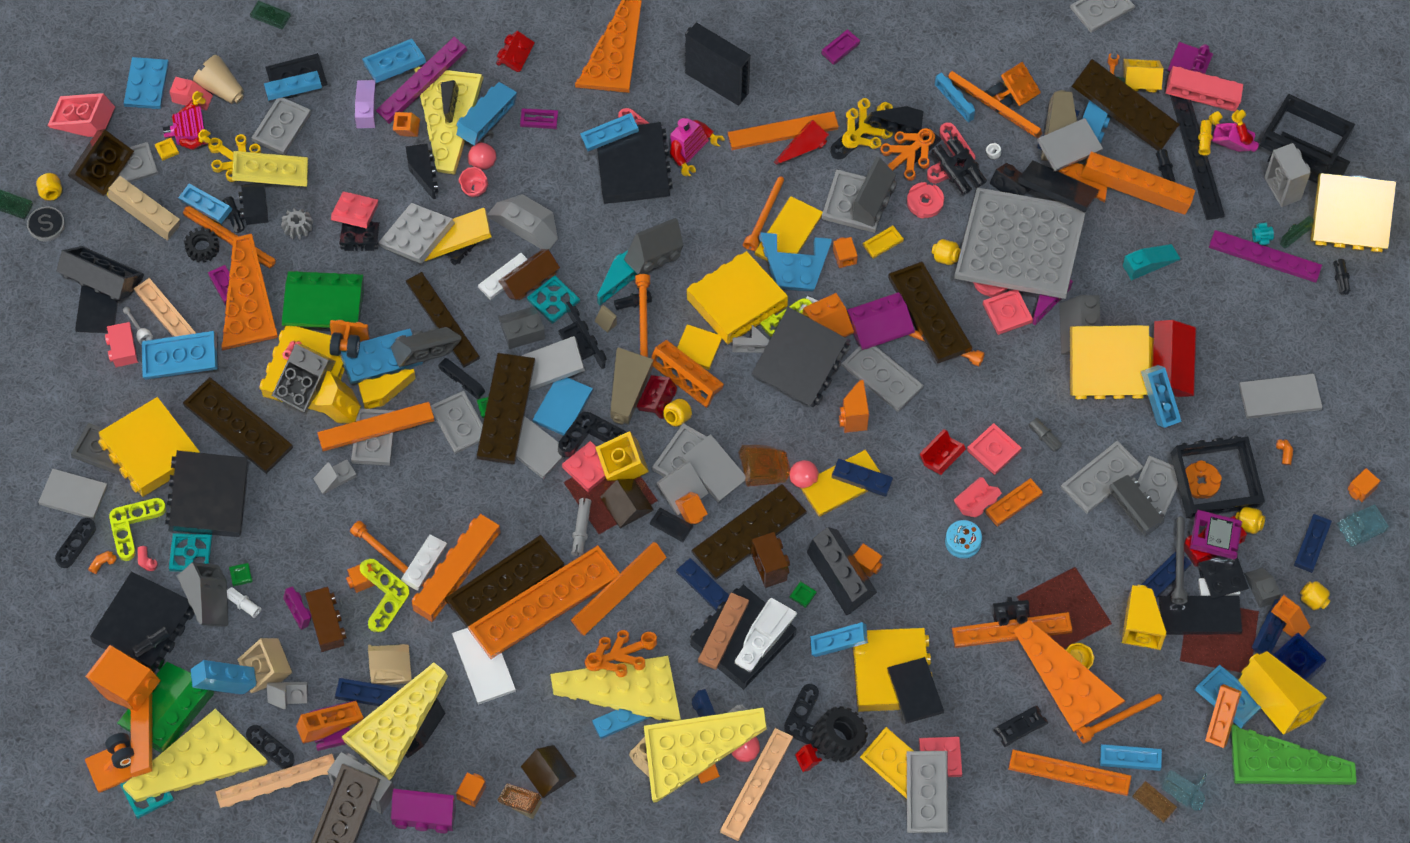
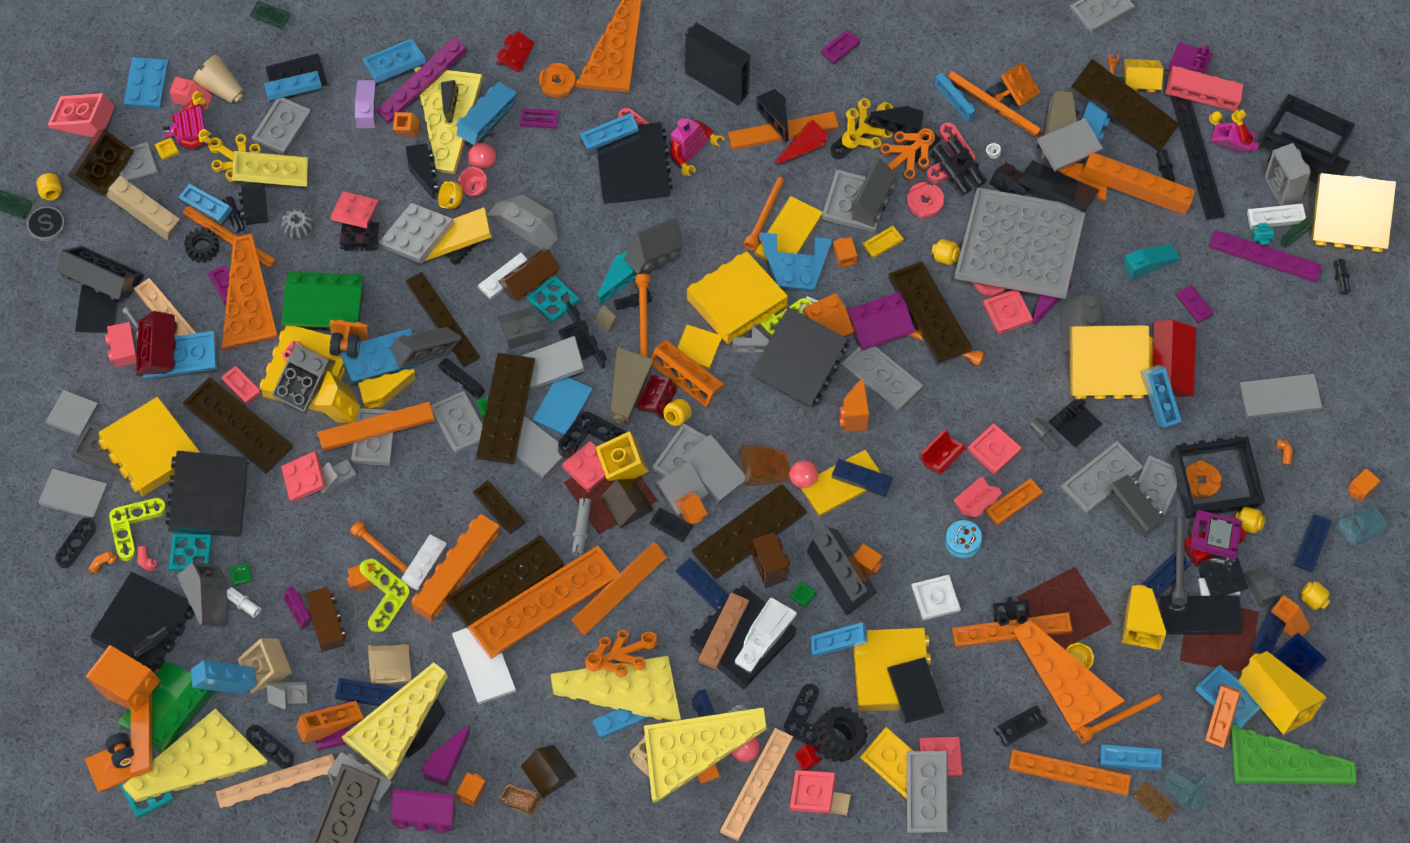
yellow axle [1198,120,1213,155] -> none
none -> light grey tile [46,390,99,437]
none -> dark red slope [136,311,177,376]
none -> coral plate [221,366,261,405]
none -> coral plate [281,451,326,502]
none -> magenta slope [421,726,470,787]
none -> yellow hair [438,181,464,209]
none -> dark brown plate [473,480,525,535]
none -> orange plate [539,63,576,98]
none -> black slope [756,89,789,142]
none -> coral plate [790,770,836,814]
none -> tan tile [831,792,851,816]
none -> white tile [911,575,961,621]
none -> black hinge [1048,398,1102,448]
none -> magenta plate [1176,285,1214,324]
none -> white plate [1247,204,1306,229]

